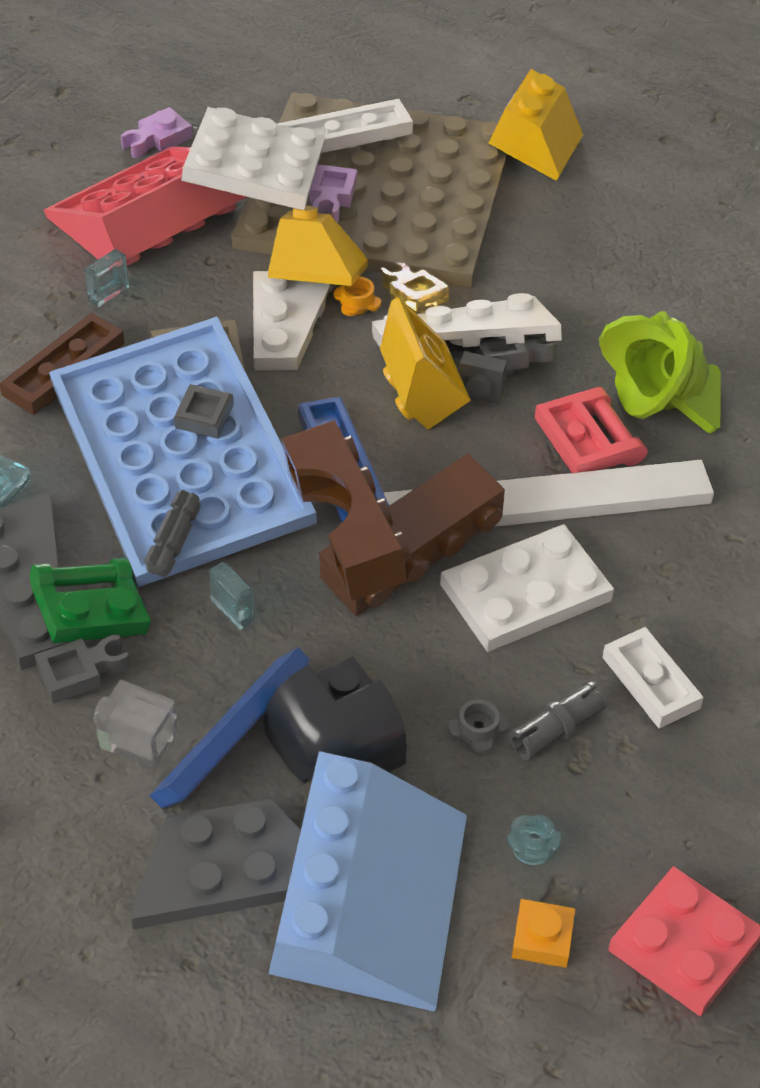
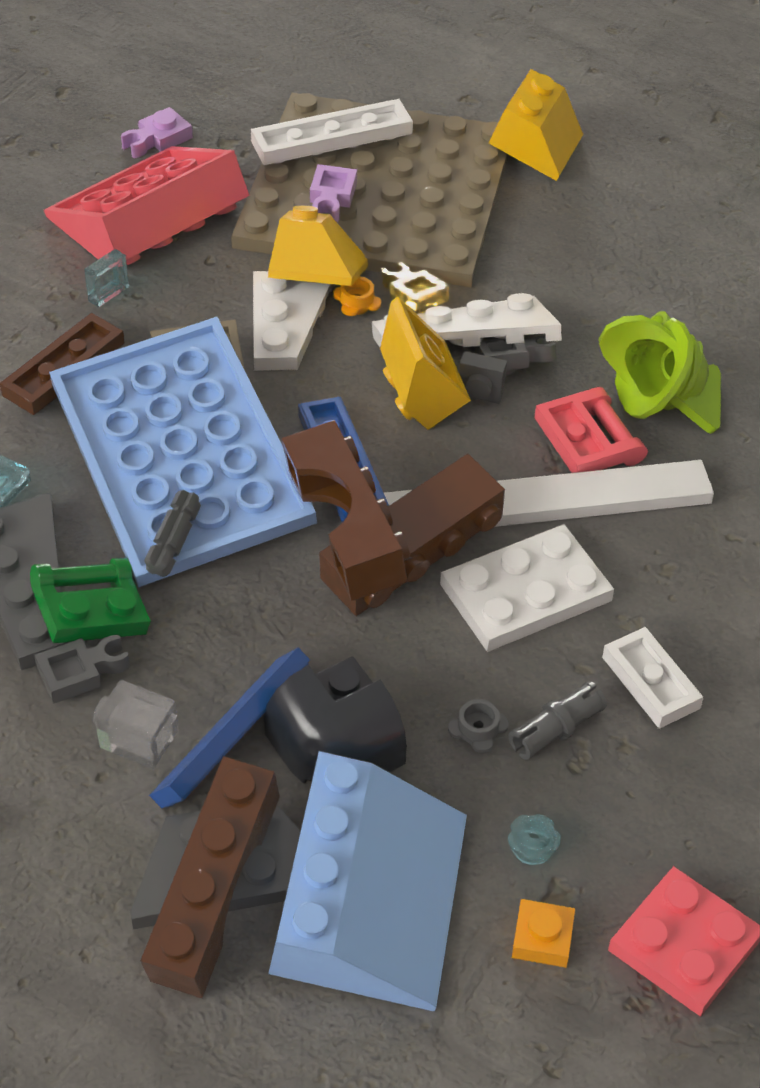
dark grey tile [174,384,234,439] -> none
white plate [181,107,325,210] -> none
clear light blue tile [209,562,254,630] -> none
none -> reddish brown arch [140,756,280,999]

